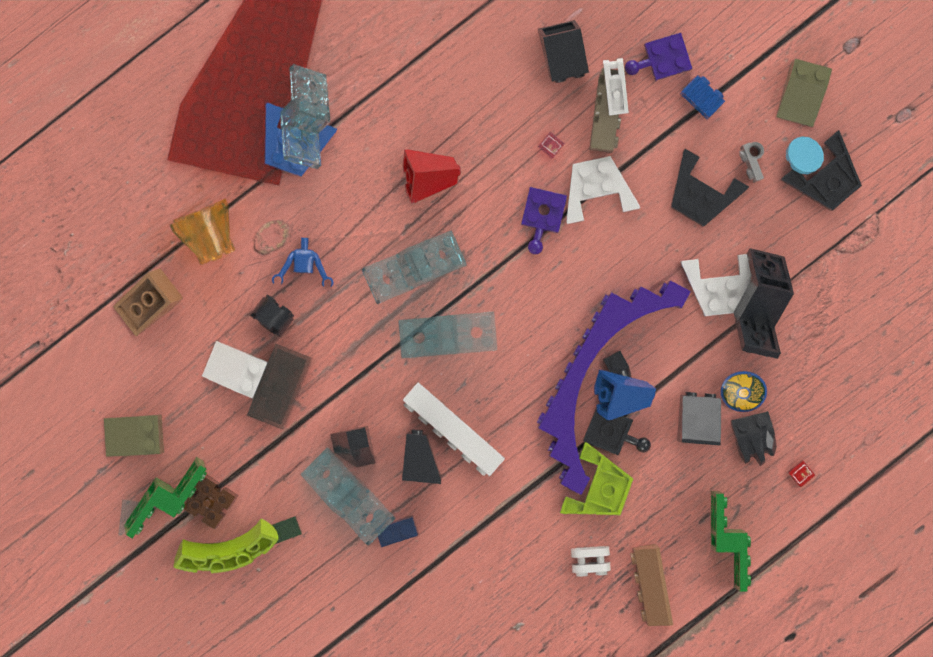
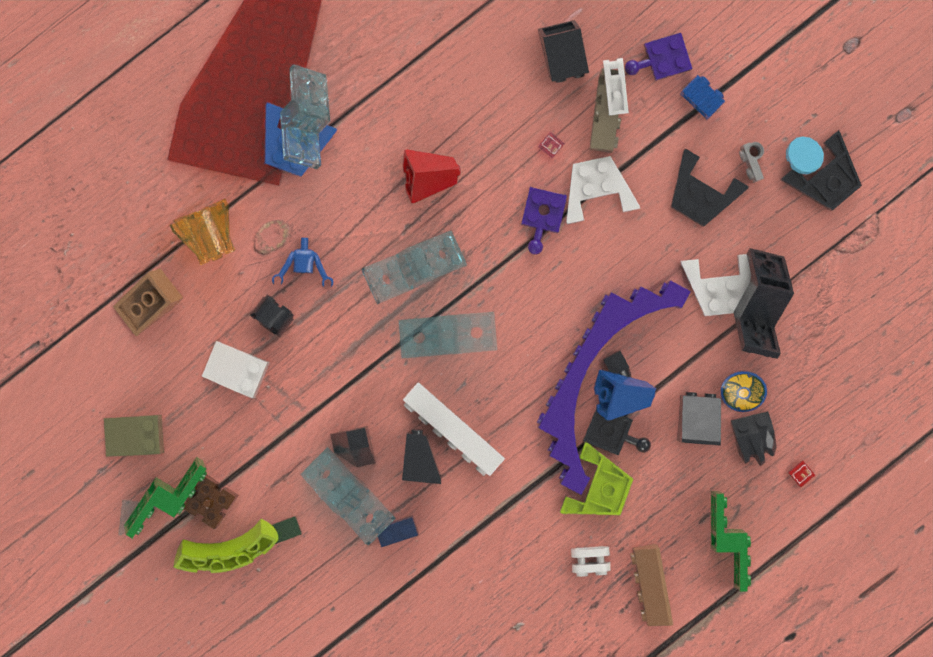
clear smoke brick [247,344,313,430] -> none
olive slope [776,59,832,127] -> none

